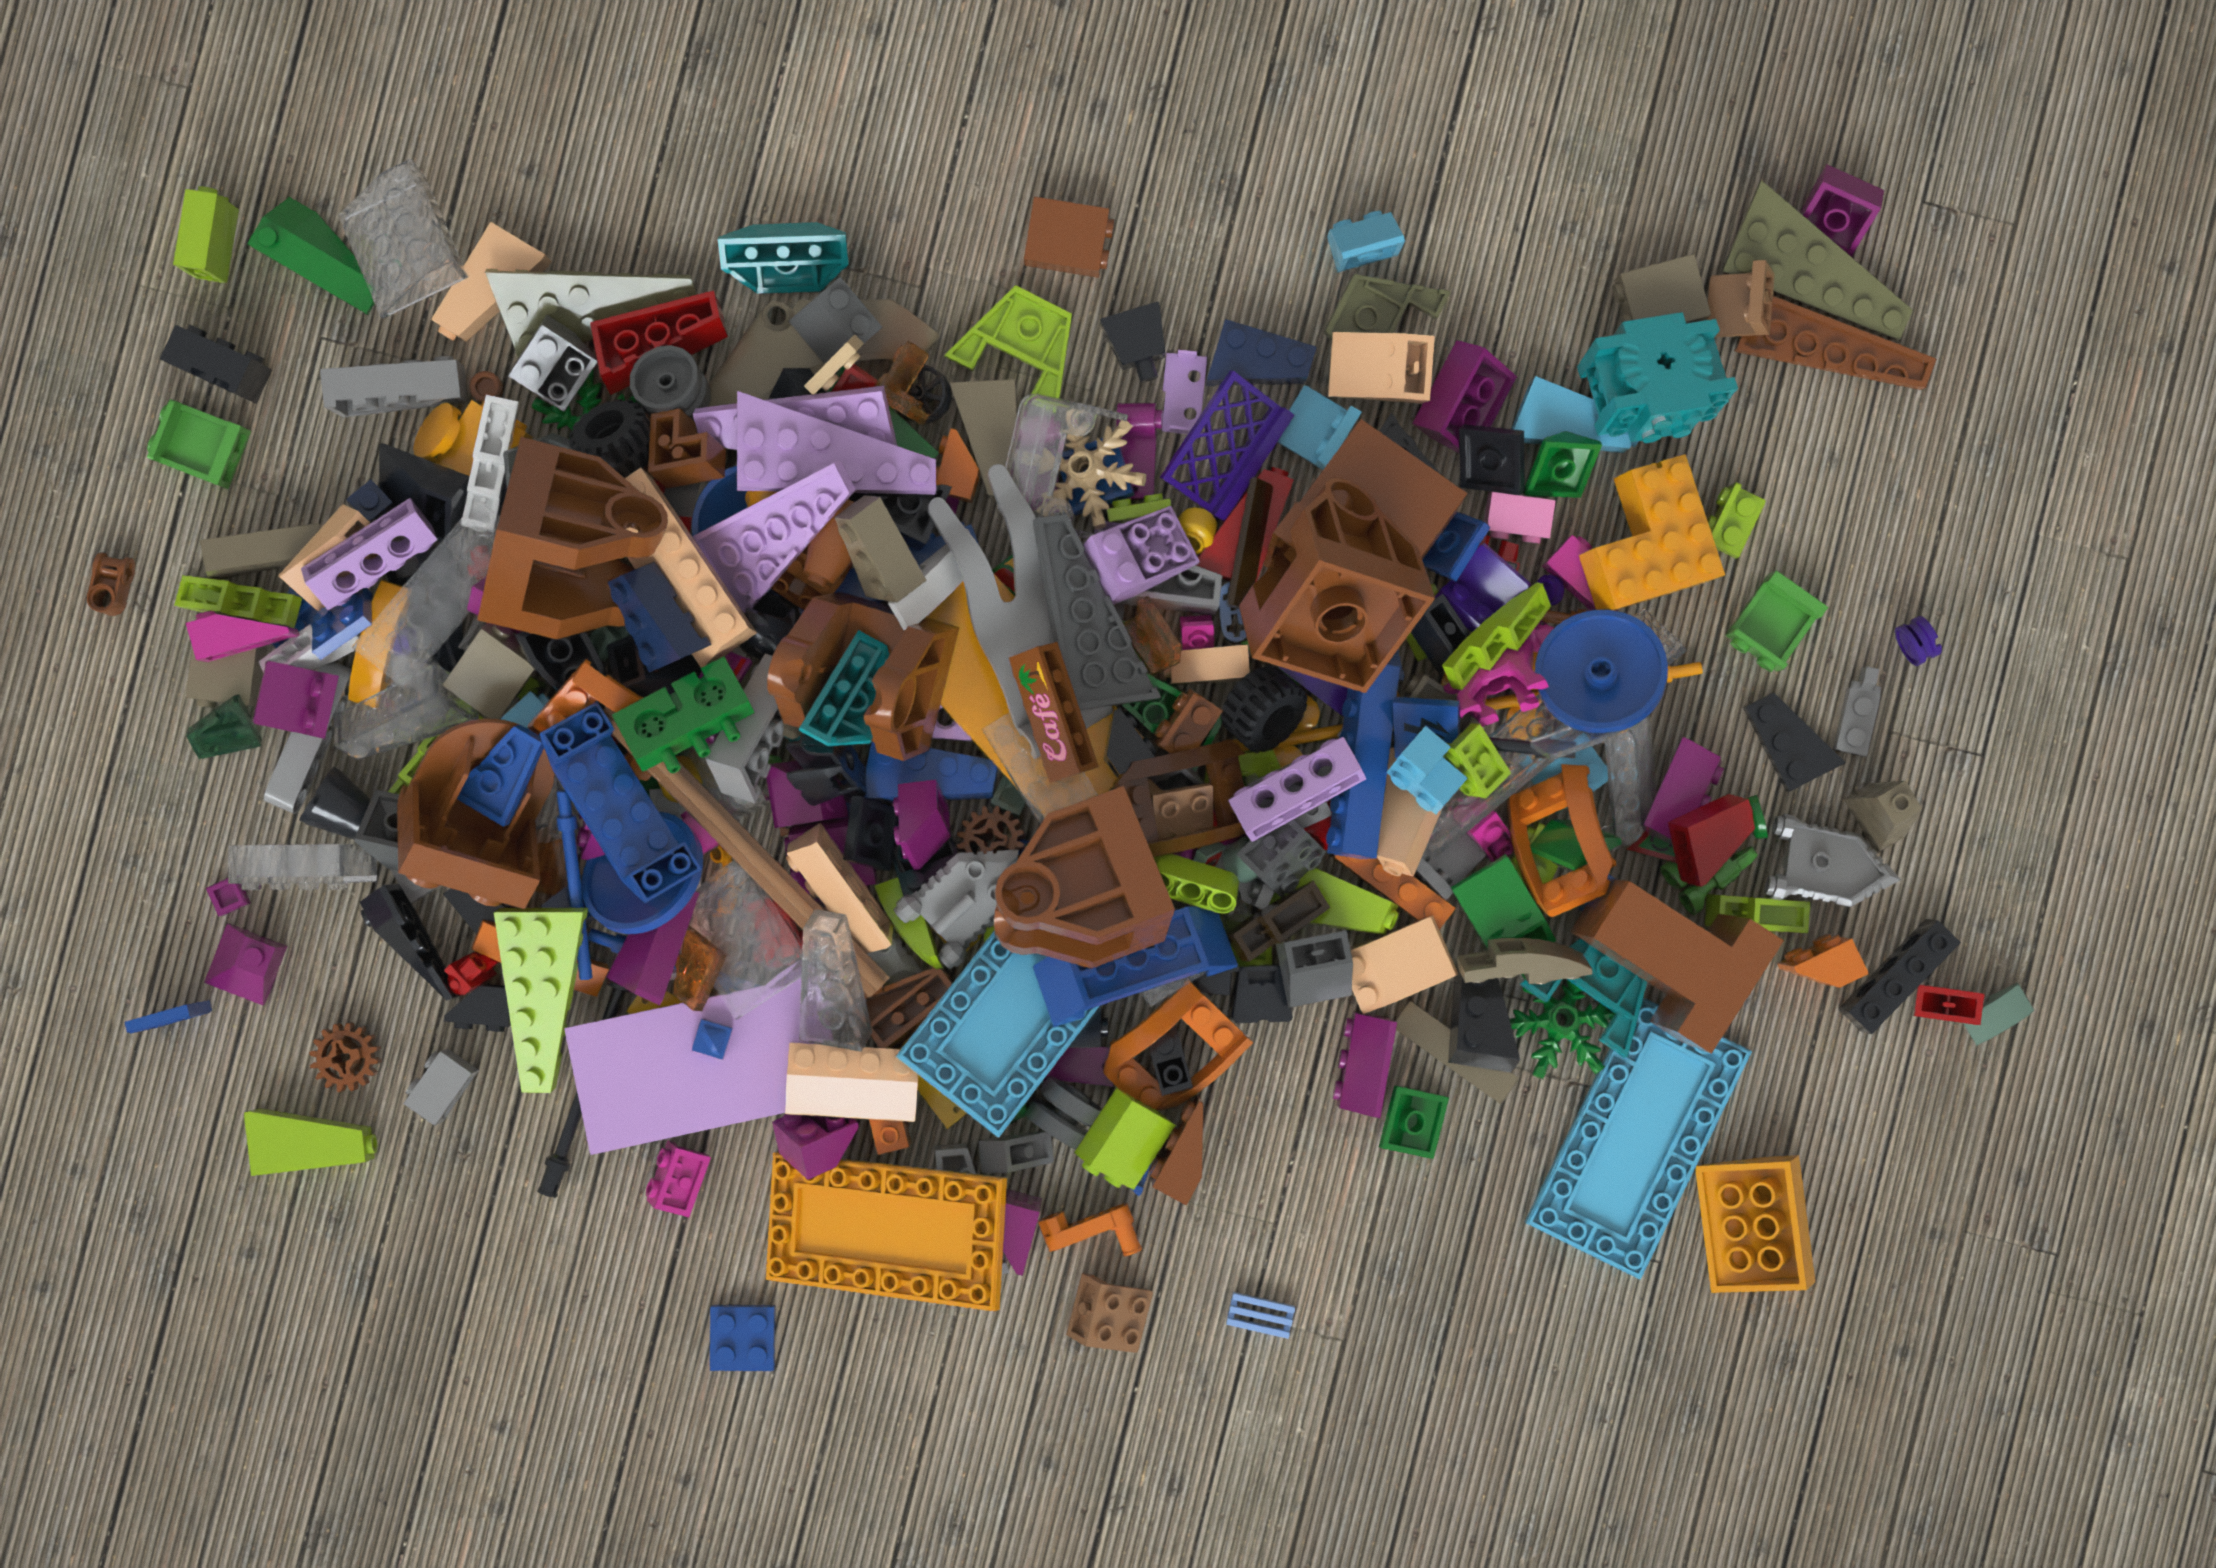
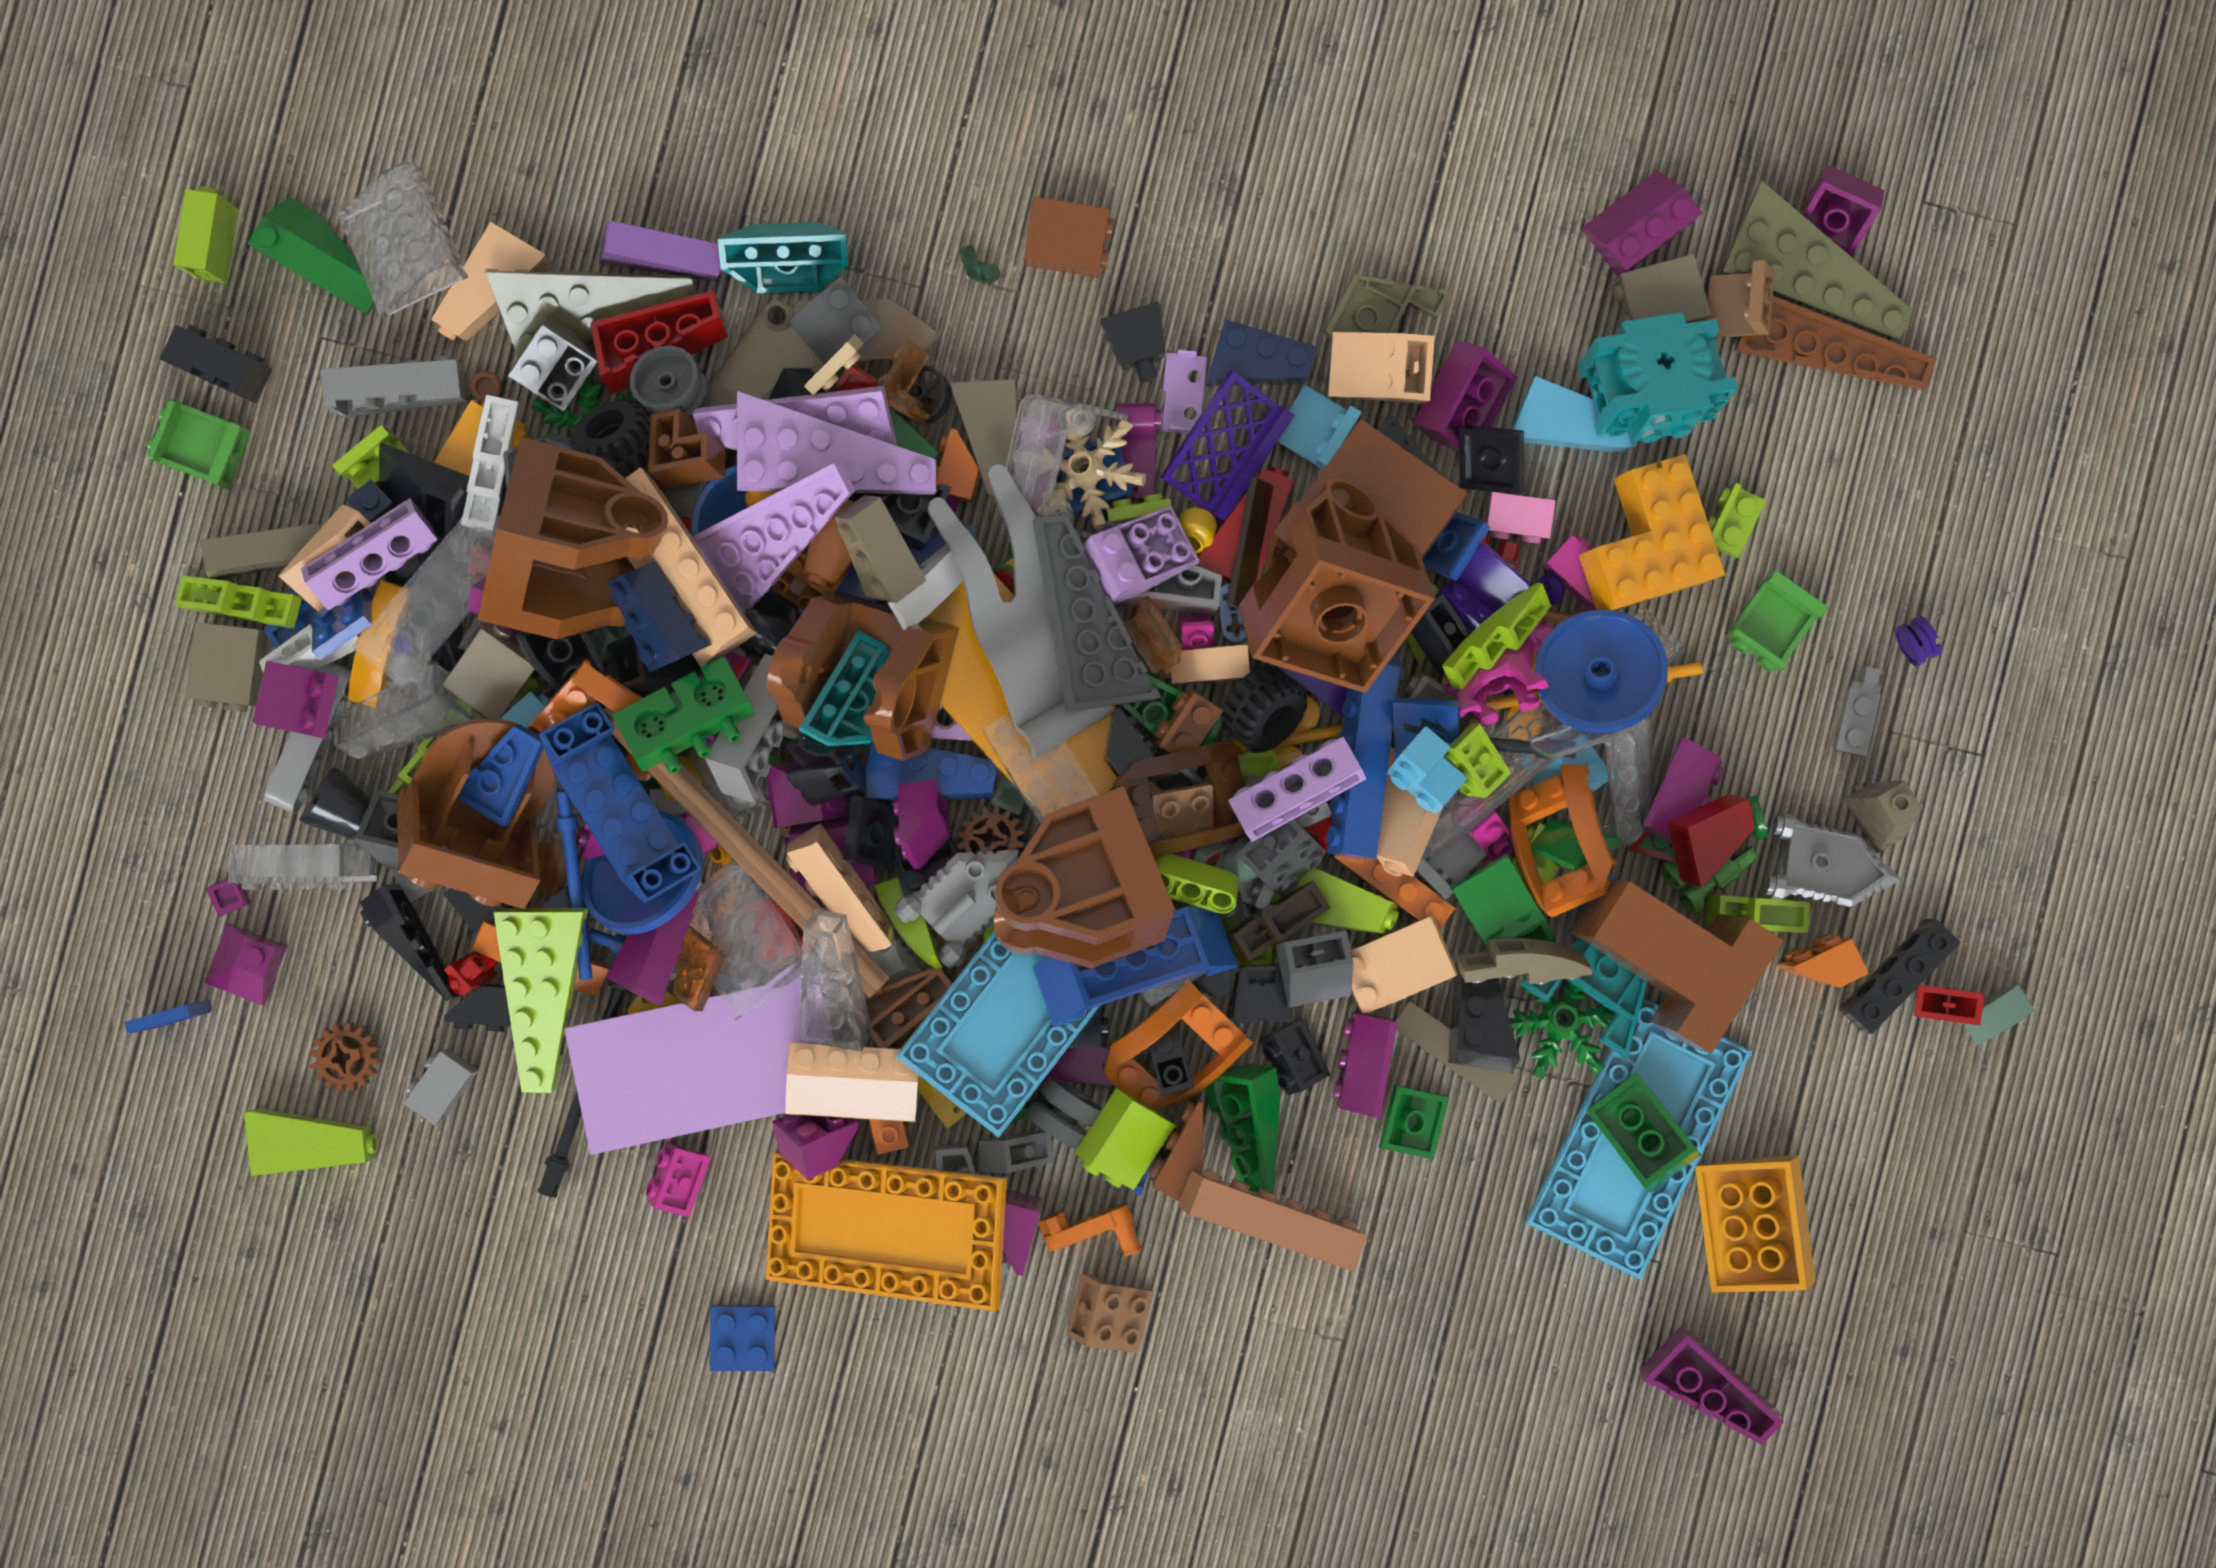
dark orange piece [87,552,135,616] -> none
dark pink slope [186,611,300,662] -> none
clear green wing [186,694,262,759] -> none
light orange tile [413,403,461,462] -> none
blue tile [692,1019,733,1060] -> none
lime wing [944,285,1072,414] -> none
dark orange brick [1009,642,1099,783] -> none
light blue tile [1226,1292,1296,1339] -> none
medium azure slope [1327,211,1405,273] -> none
green slope [1523,431,1602,498] -> none
black wing [1743,693,1846,792] -> none
none -> lime bracket [332,425,410,490]
none -> medium lavender slope [598,220,725,281]
none -> clear green arm [958,245,1000,284]
none -> nougat brick [1177,1169,1367,1271]
none -> green wedge [1206,1064,1280,1193]
none -> black bracket [1260,1018,1331,1095]
none -> magenta slope [1581,171,1702,277]
none -> green slope [1586,1073,1701,1193]
none -> magenta wedge [1639,1324,1784,1445]

